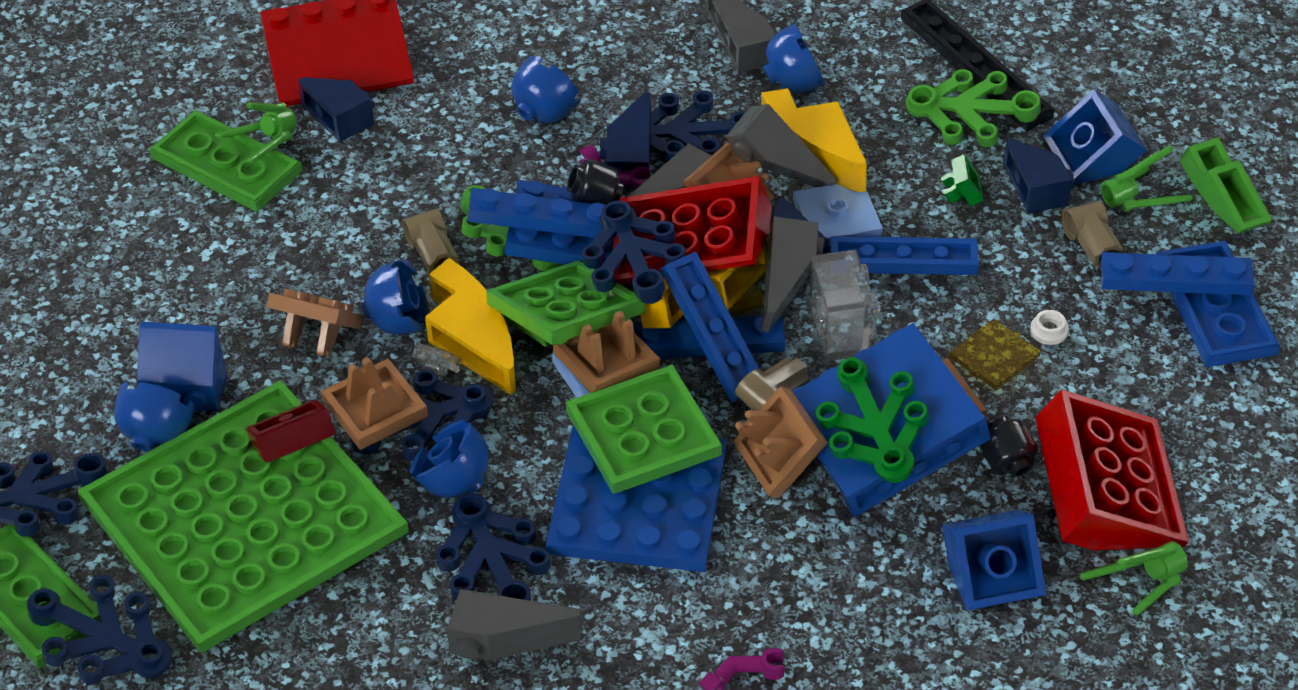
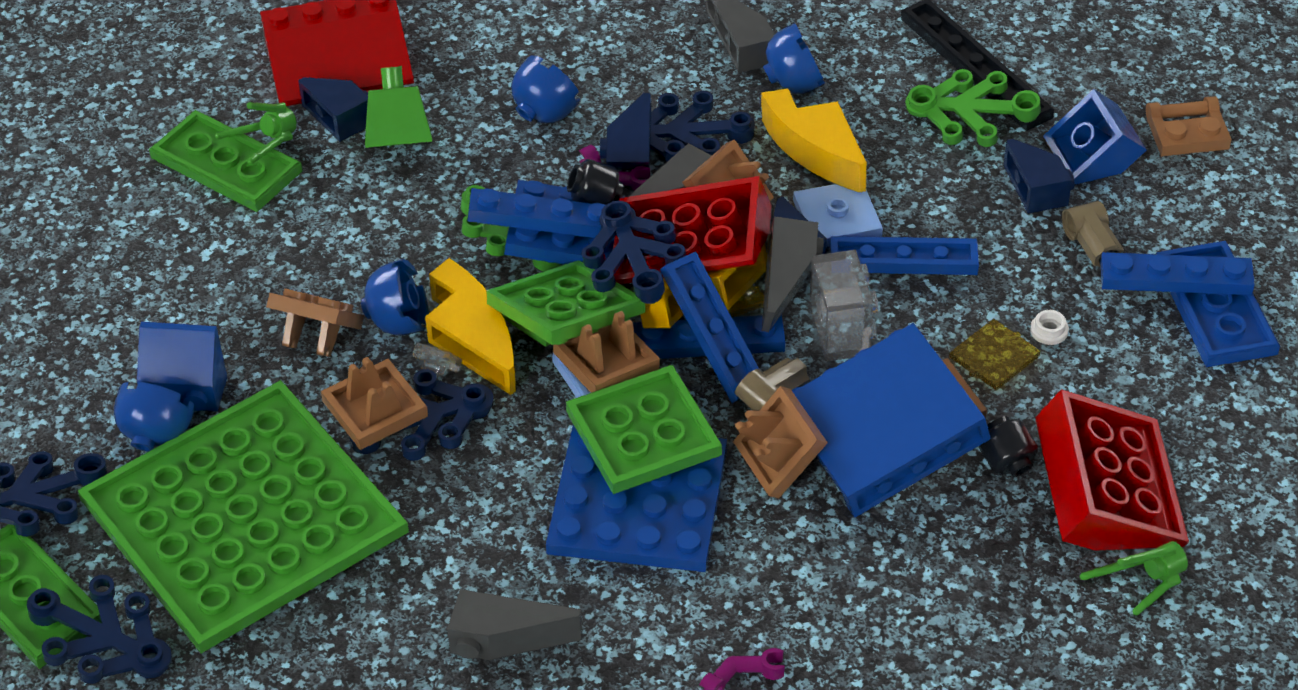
dark red slope [245,399,335,462] -> none
dark tan piece [402,208,459,274] -> none
blue cylinder [410,420,490,498] -> none
dark blue plant [436,493,551,601] -> none
dark grey slope [725,104,837,187] -> none
green plant [816,357,929,483] -> none
green tile [941,155,984,206] -> none
blue slope [942,510,1047,610] -> none
bright green plant [1101,146,1193,212] -> none
bright green slope [1179,137,1272,234] -> none
none -> bright green torso [365,66,432,148]
none -> medium nougat plate [1146,96,1232,157]

